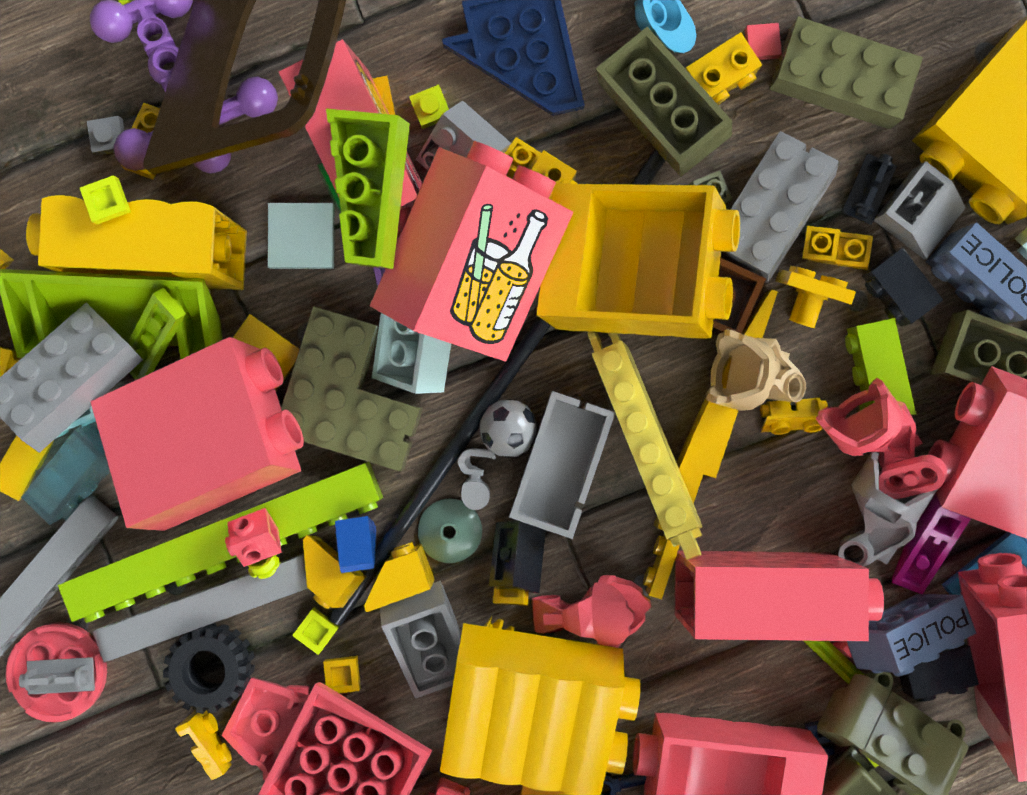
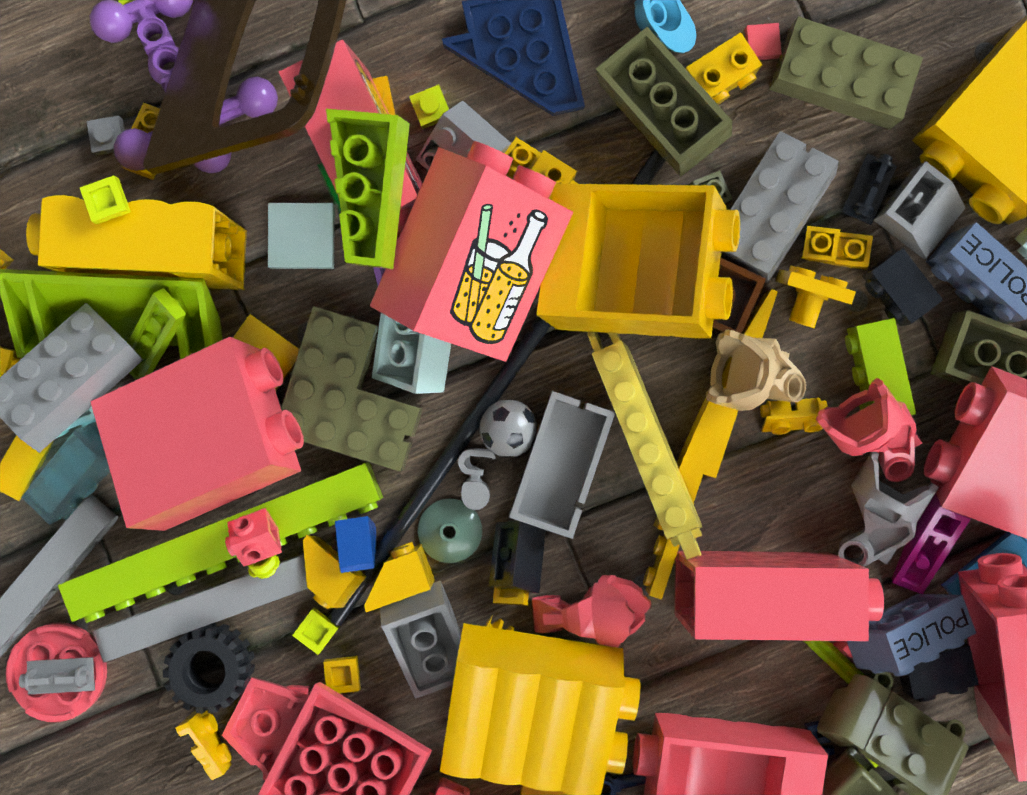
coral plate [879,455,947,499] -> none

